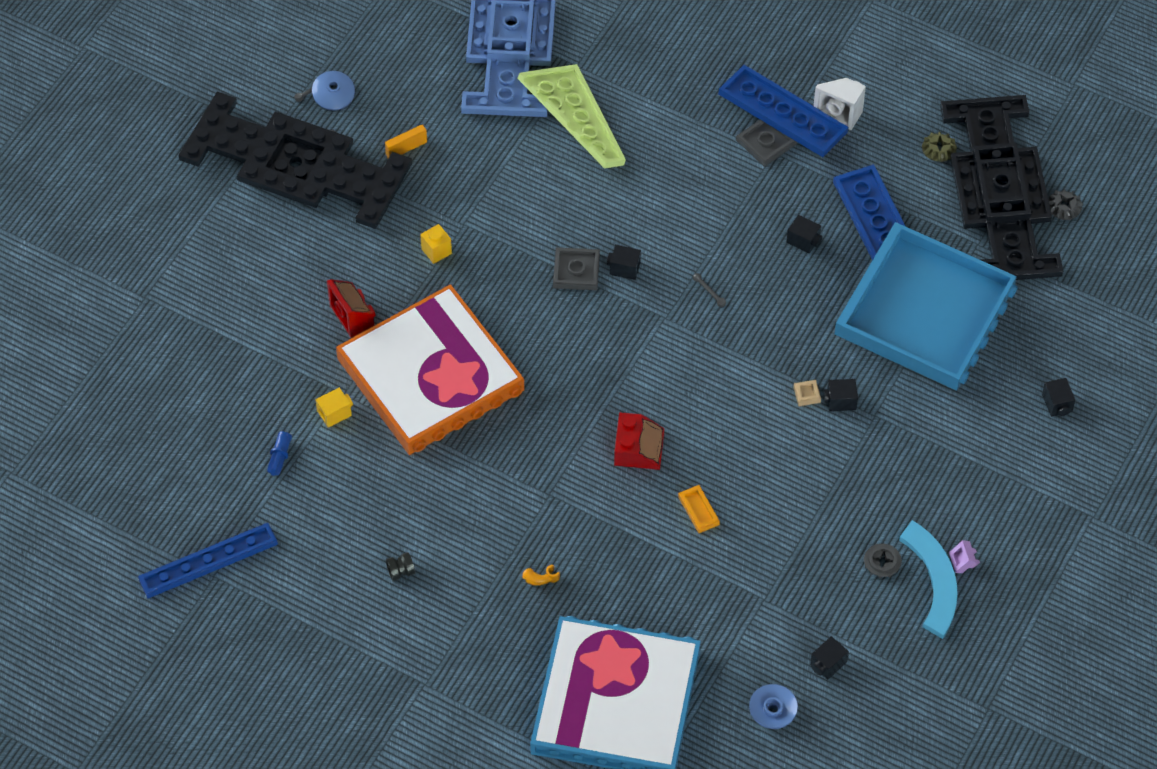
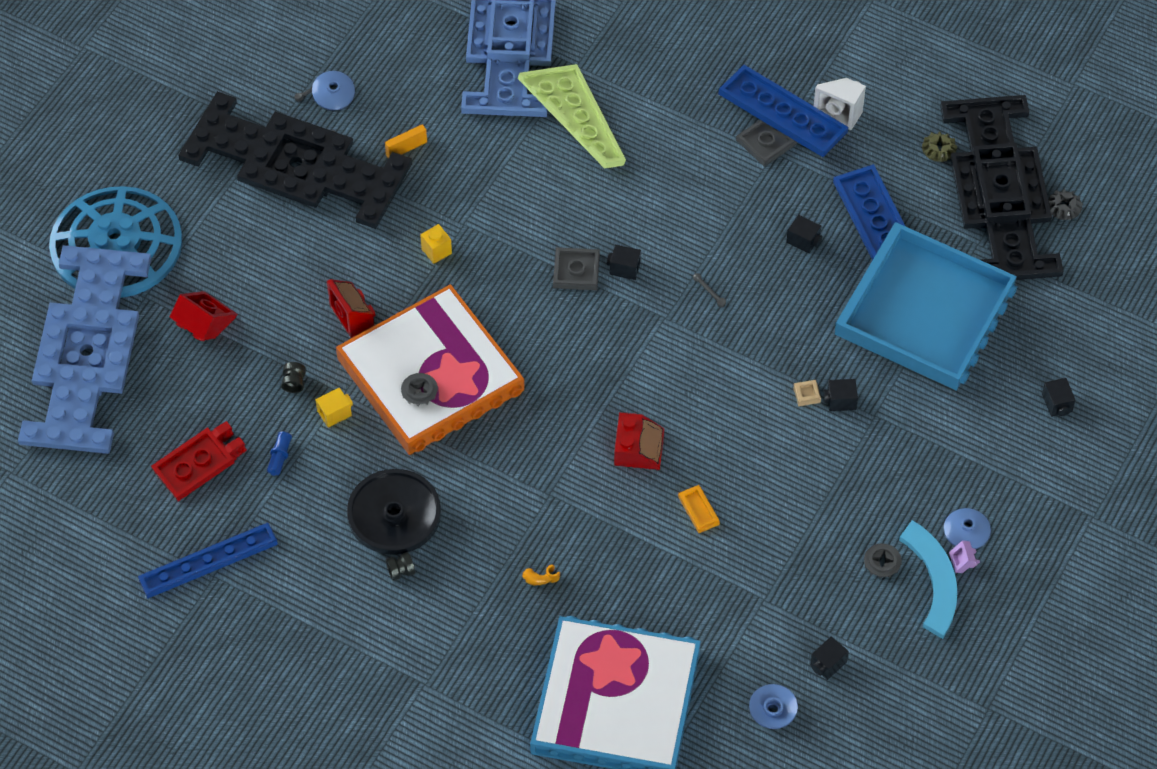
none -> medium blue piece [18,245,151,454]
none -> dark azure dish [49,186,182,298]
none -> red tile [151,421,247,502]
none -> red slope [170,291,238,341]
none -> pearl dark grey wheel [281,362,306,393]
none -> black dish [347,469,441,555]
none -> dark grey gear [401,373,438,407]
none -> medium blue dish [944,508,991,549]

